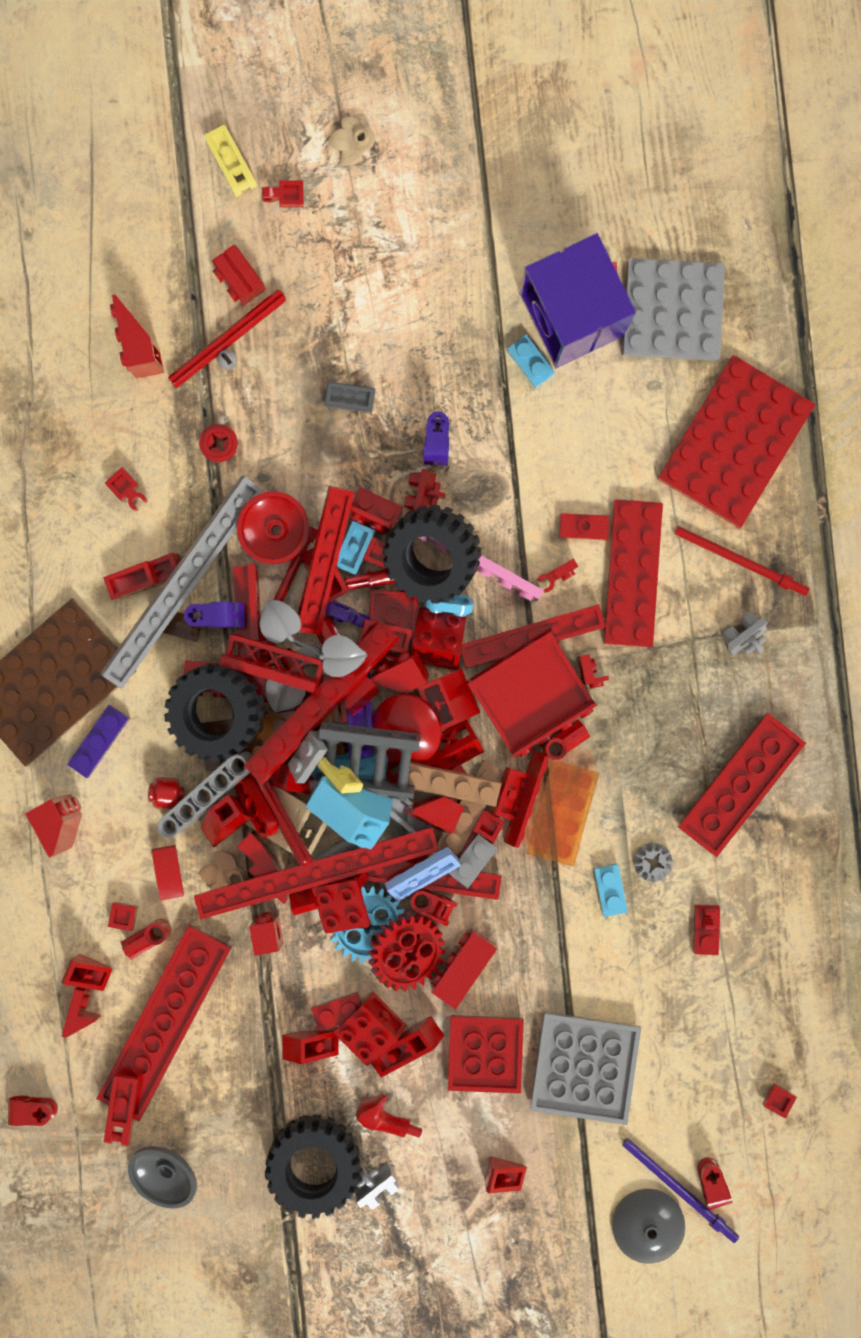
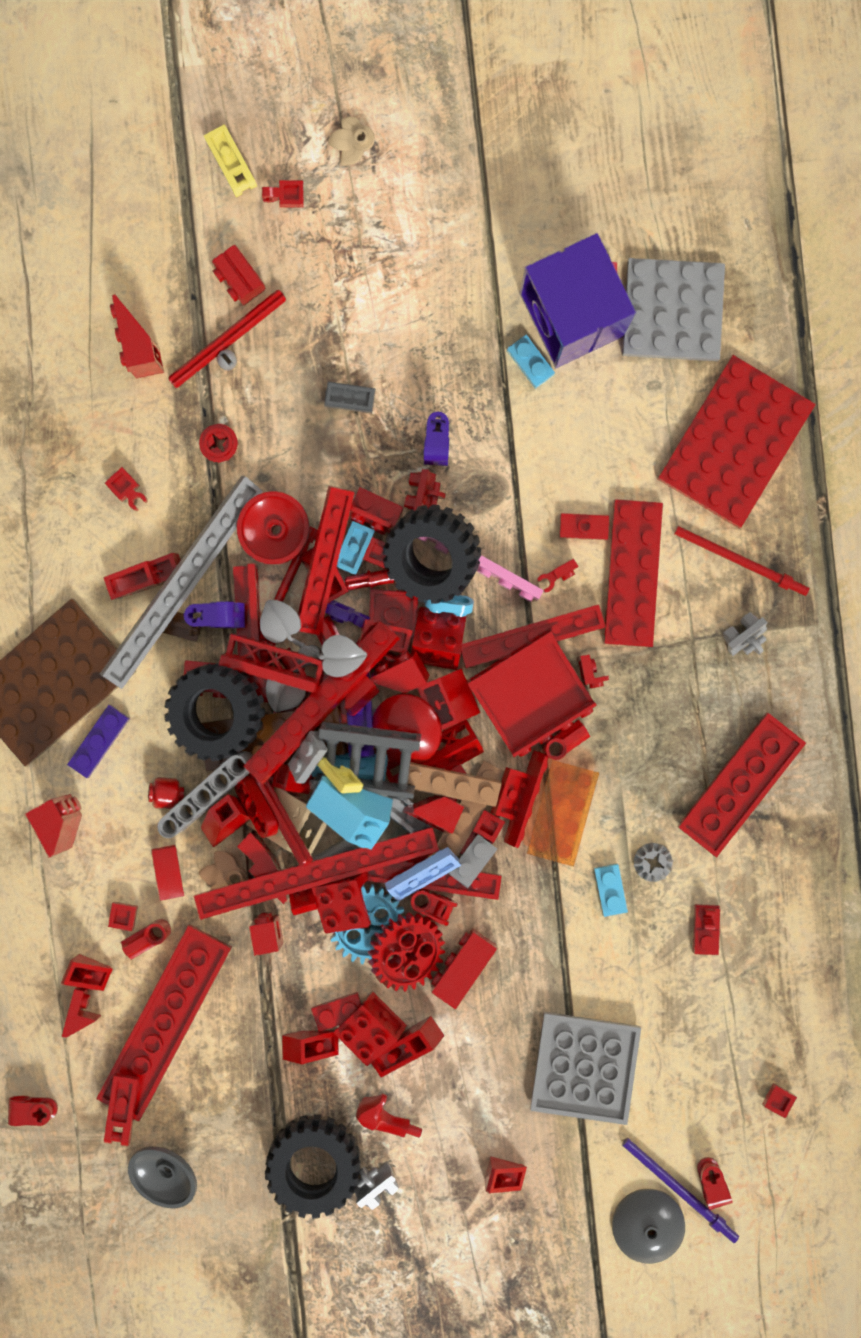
red plate [448,1015,524,1094] -> none

